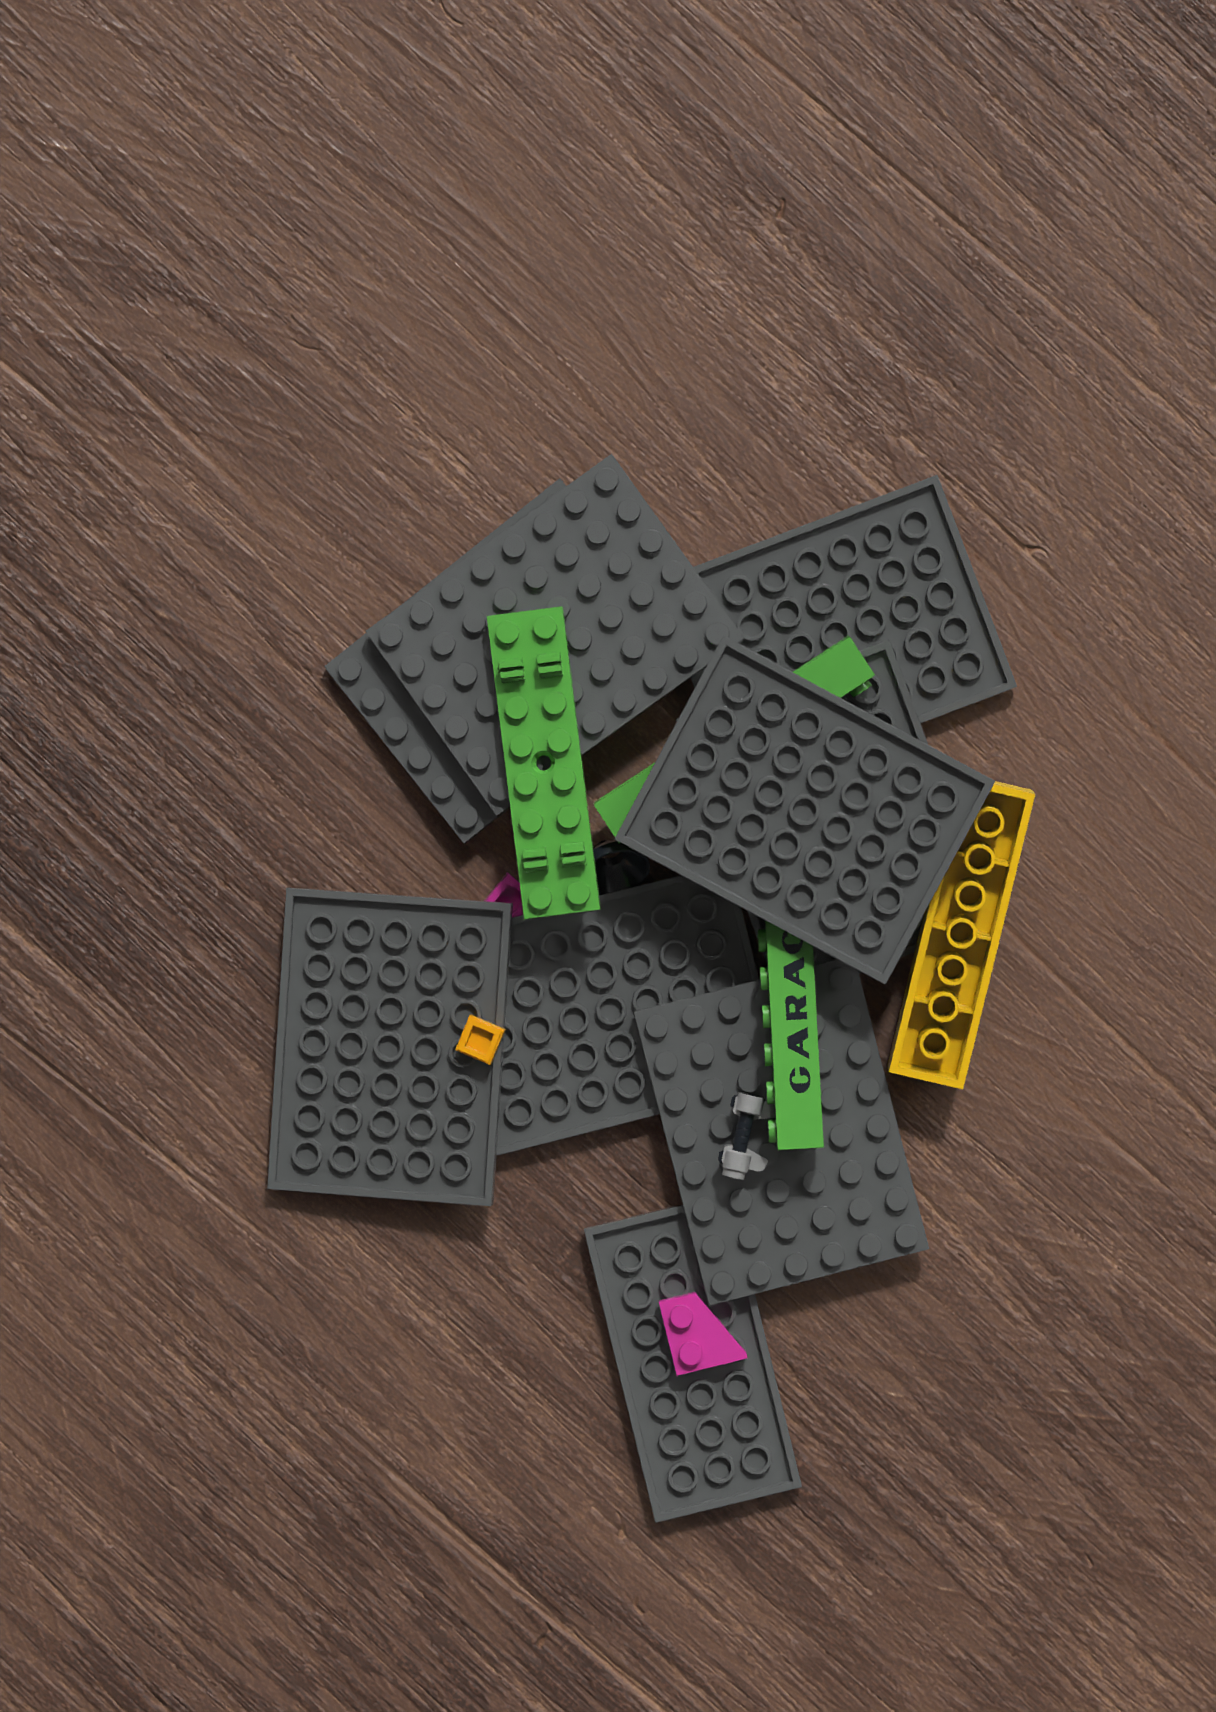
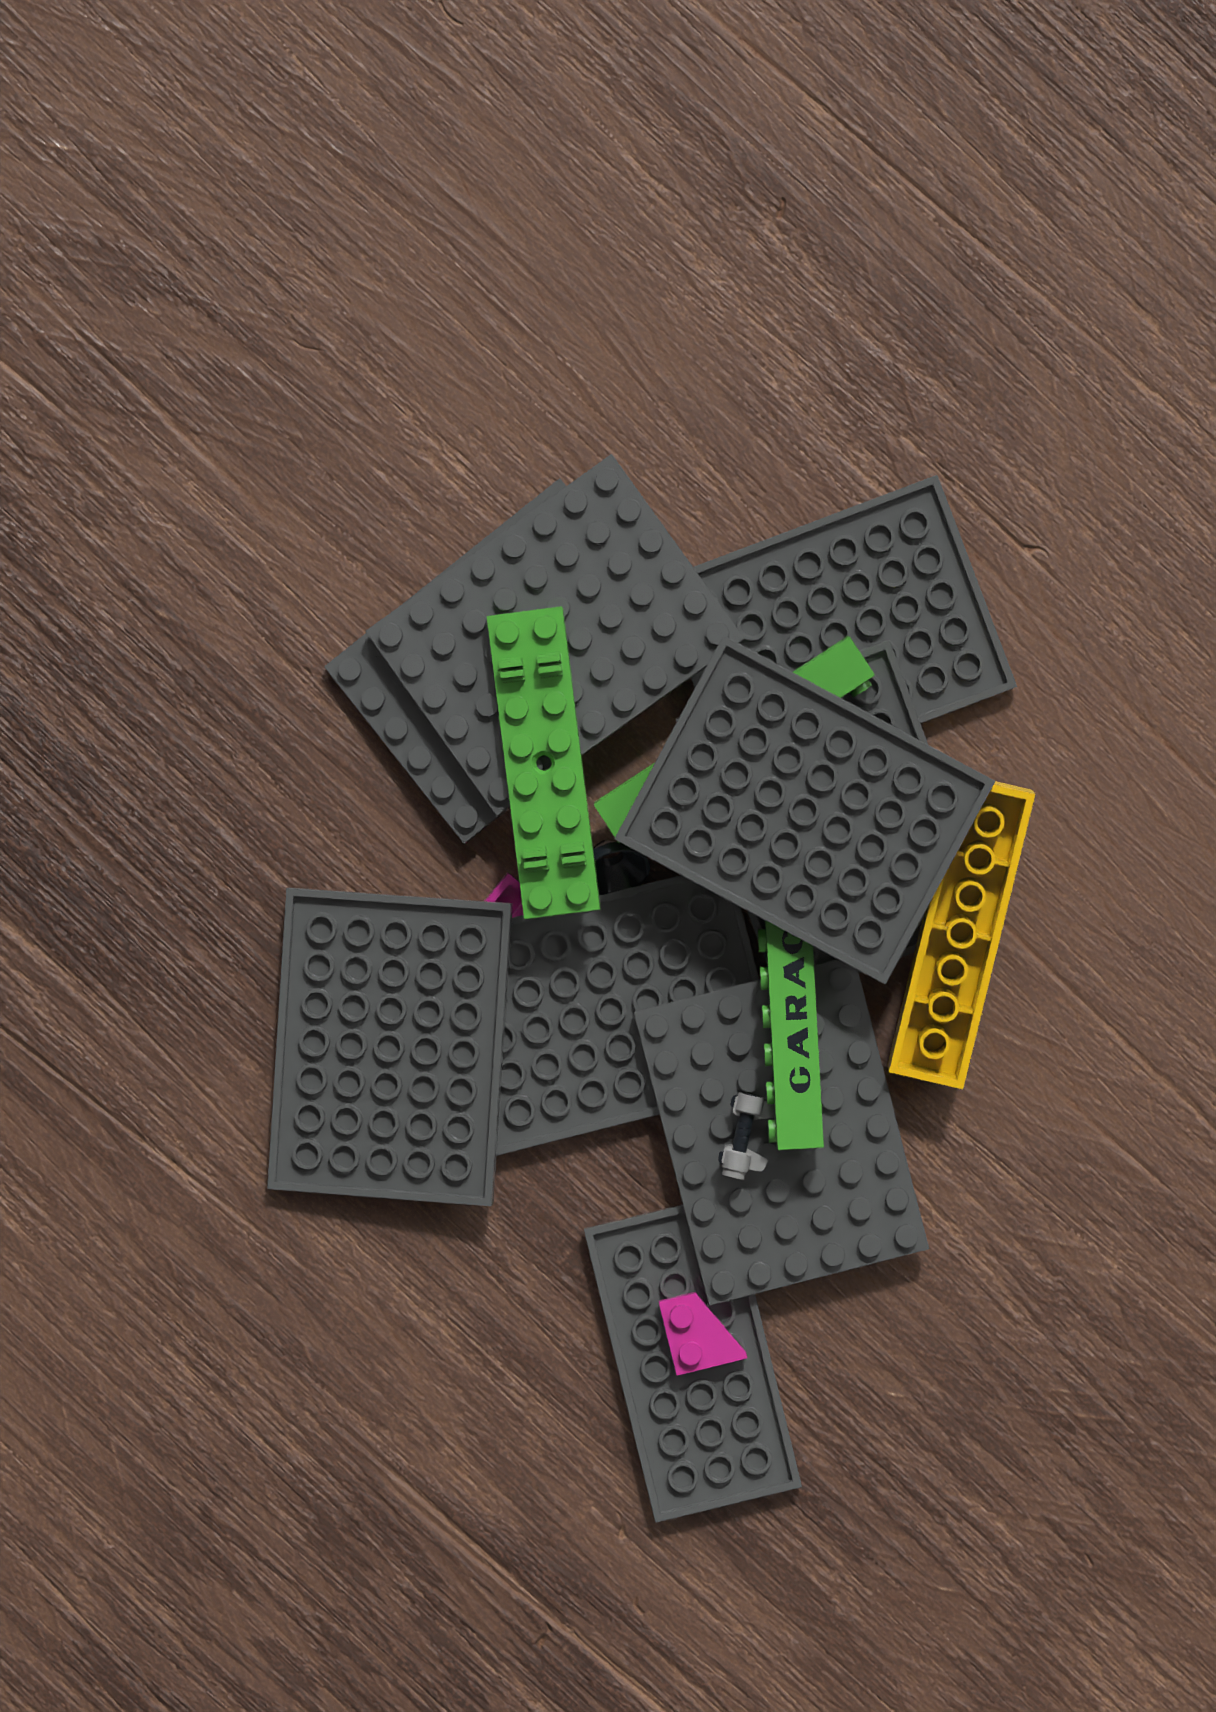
light orange tile [455,1015,506,1065] -> none

